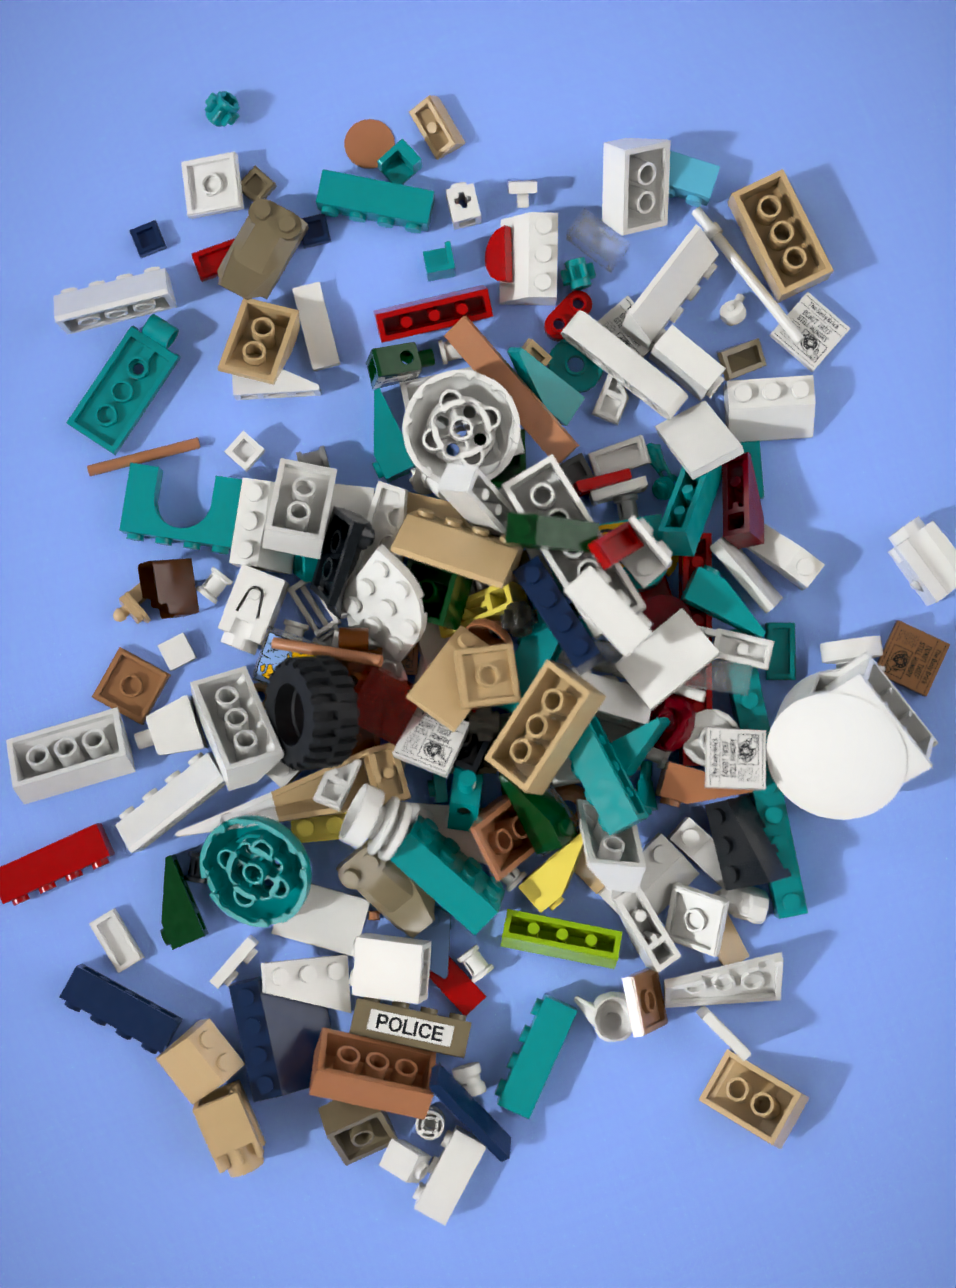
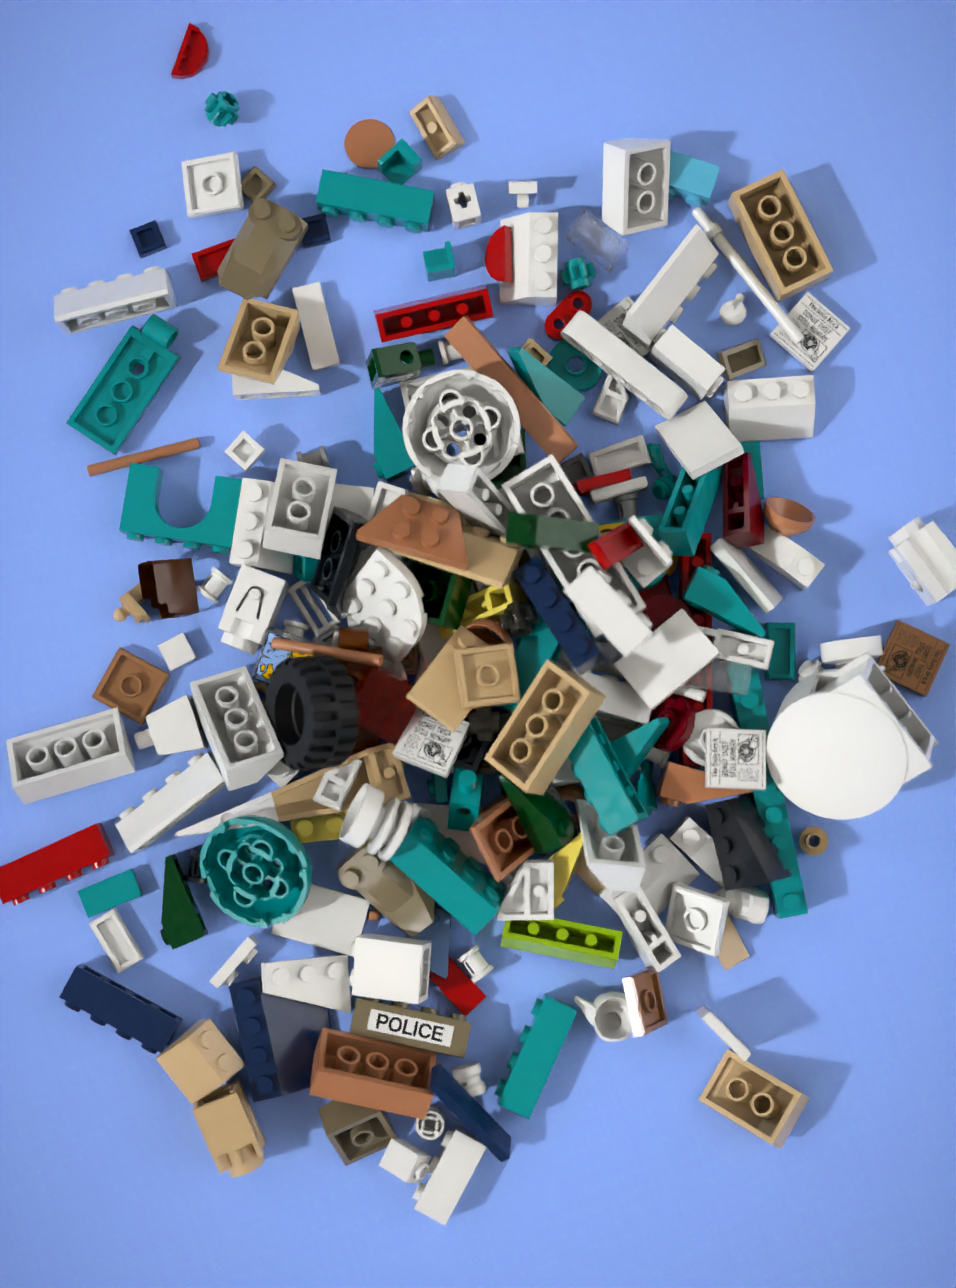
white wing [664,952,784,1008] -> none
none -> teal tile [77,868,143,918]
none -> red tile [171,23,209,79]
none -> nougat wing [356,495,468,571]
none -> white wing [496,859,554,921]
none -> nougat piece [763,497,815,537]
none -> white plate [798,659,825,682]
none -> tan plate [799,826,828,855]

